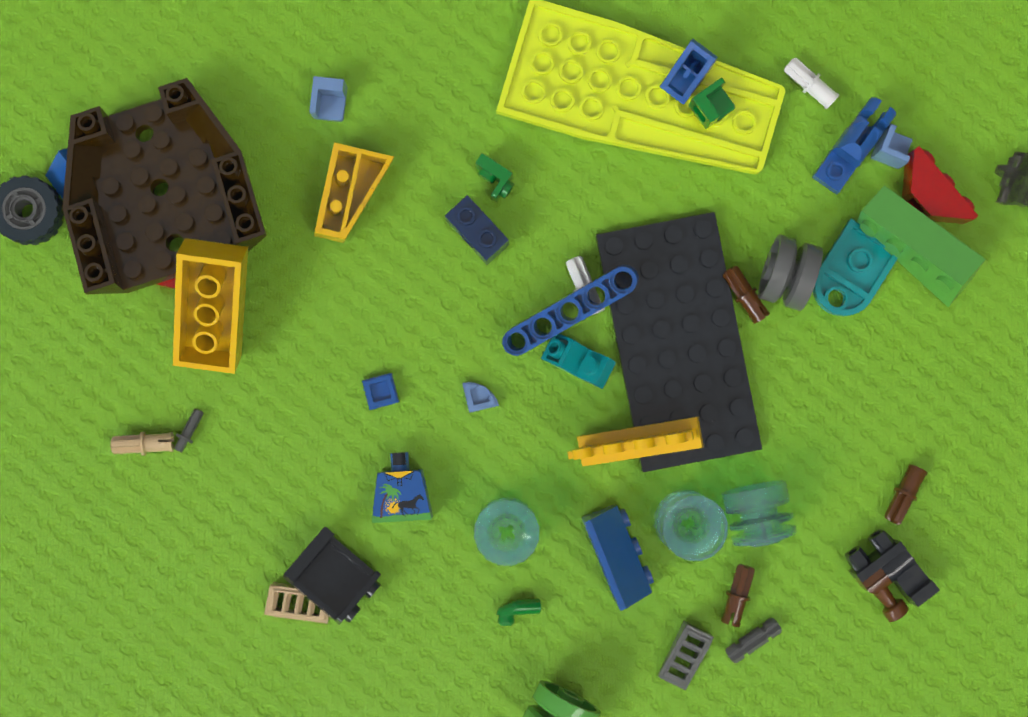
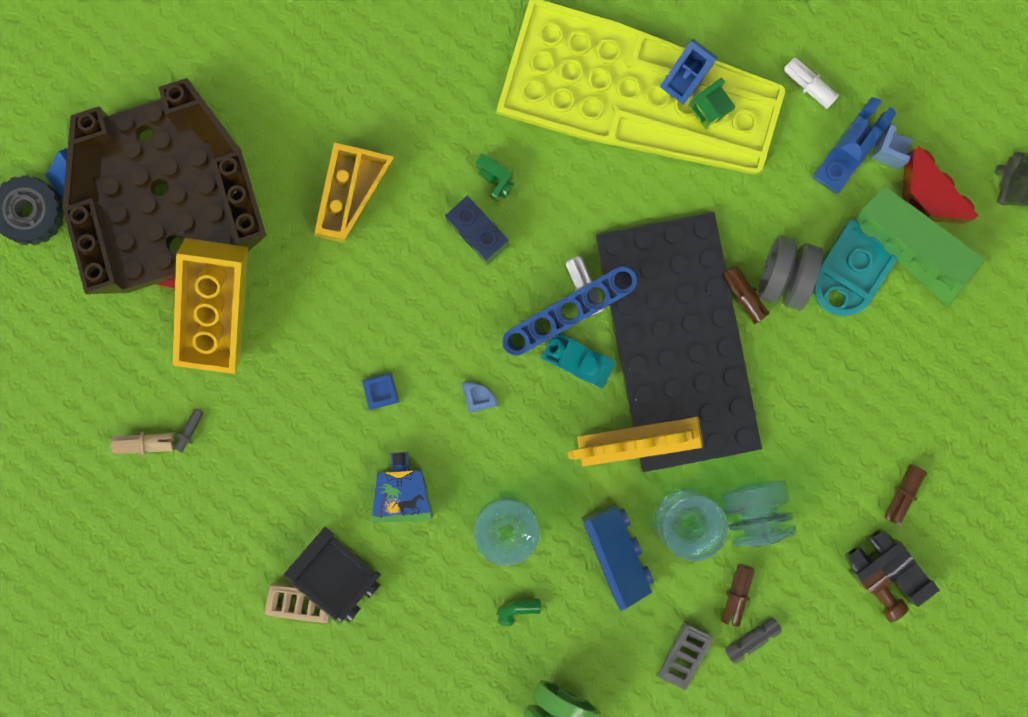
medium blue panel [309,76,348,122] -> none

